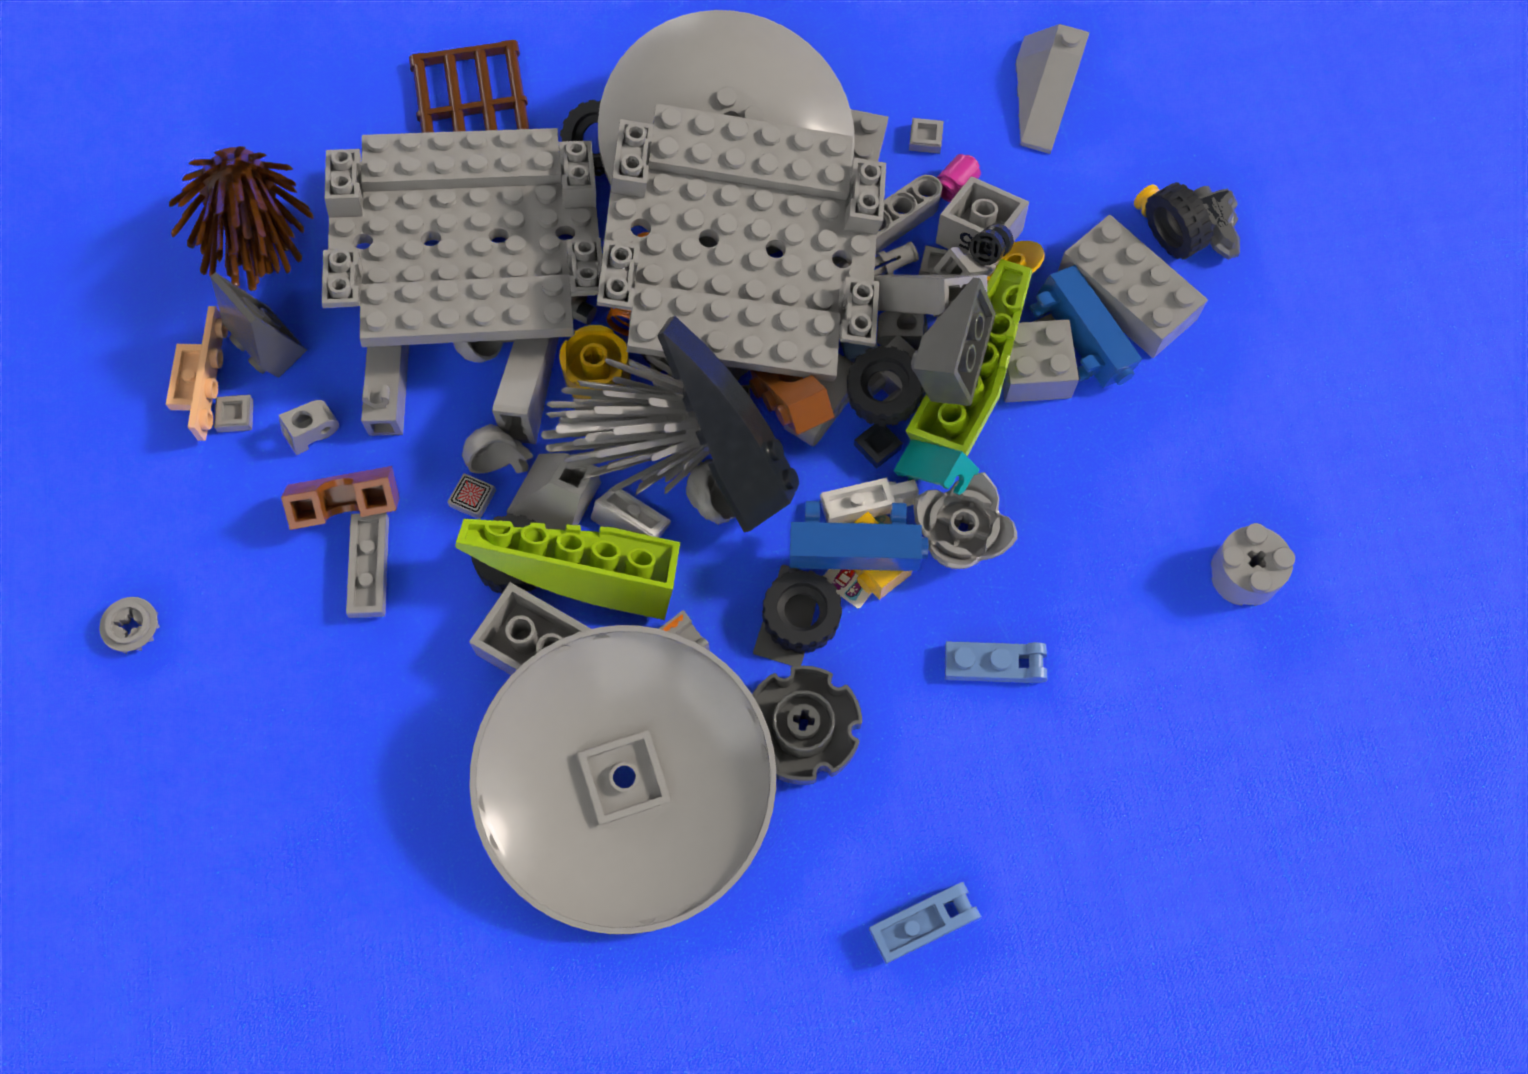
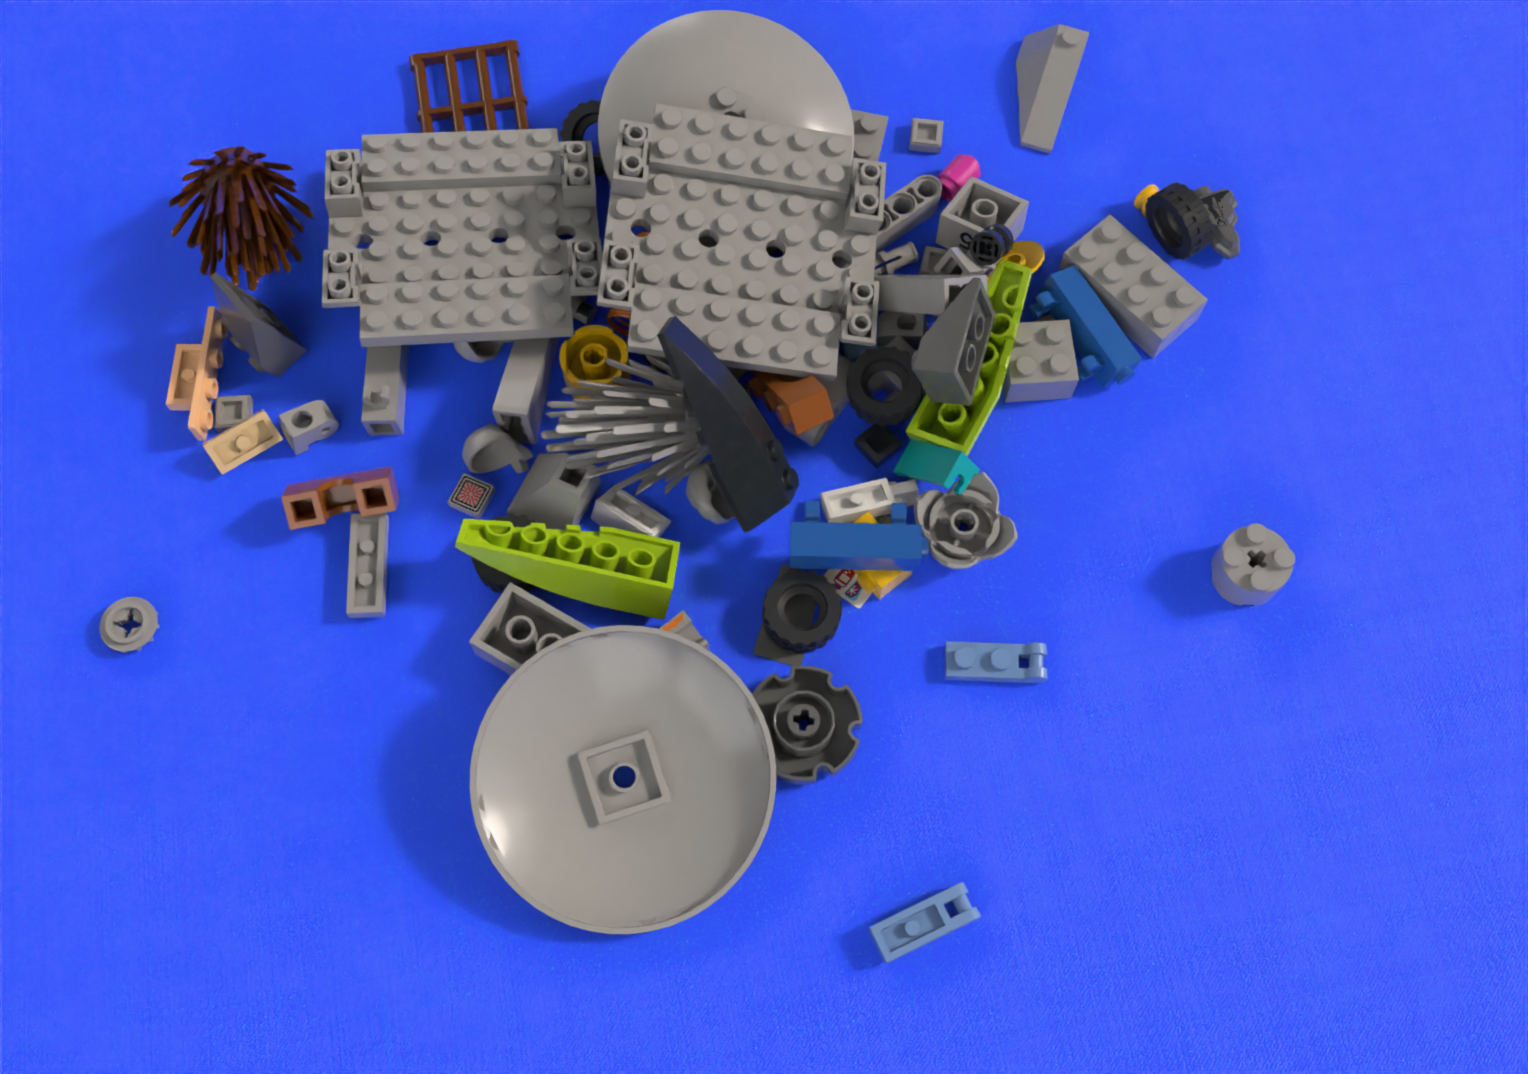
none -> tan plate [202,409,283,475]

